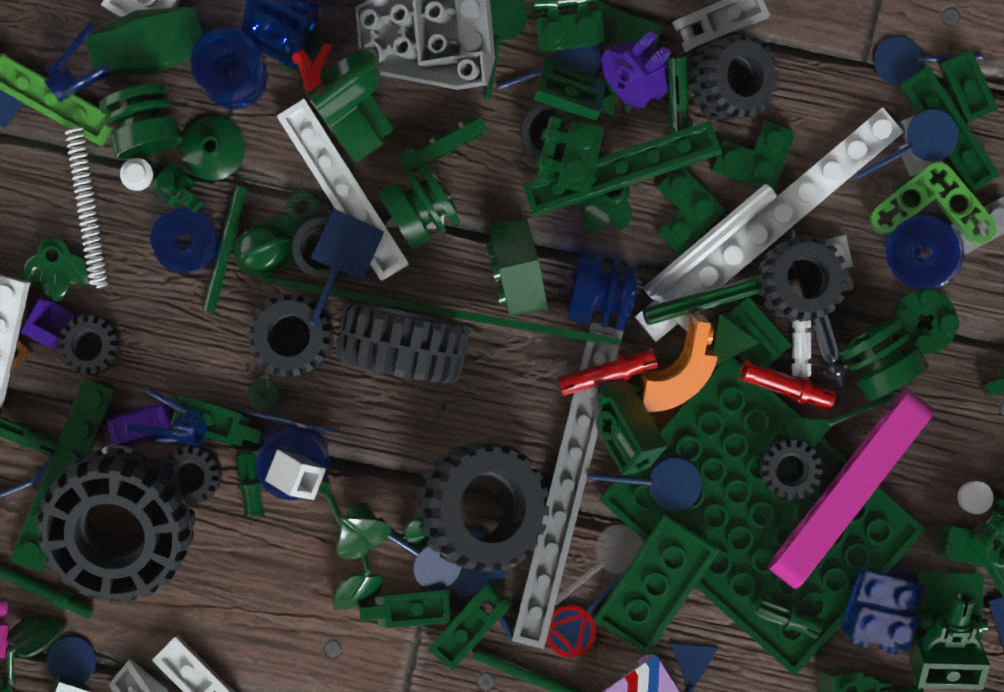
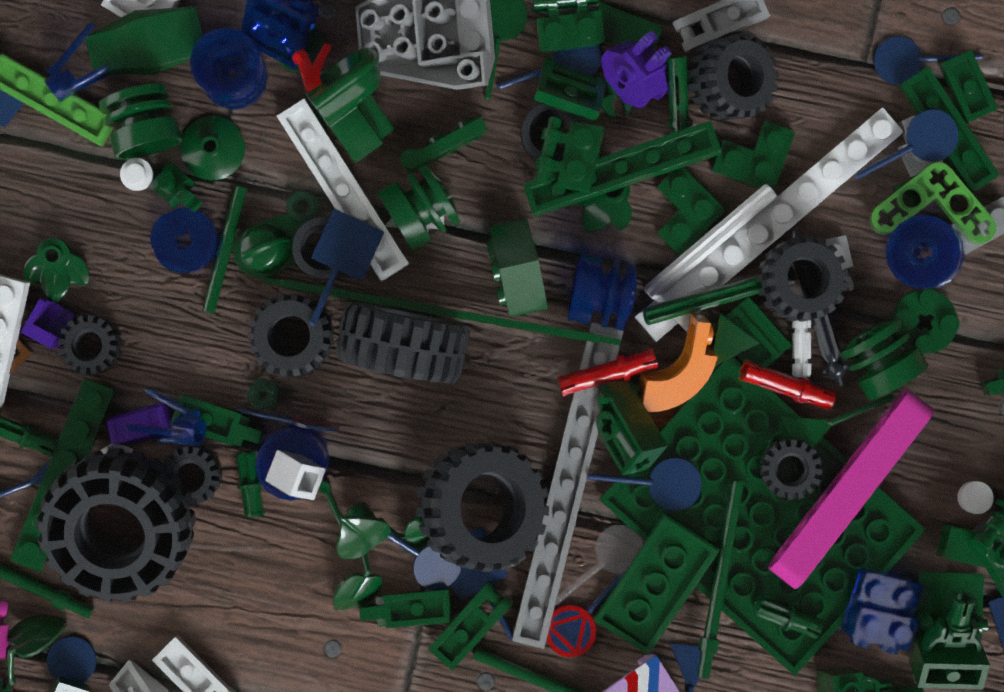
white piece [65,126,108,288] -> none
none -> dark green bar [697,481,744,679]

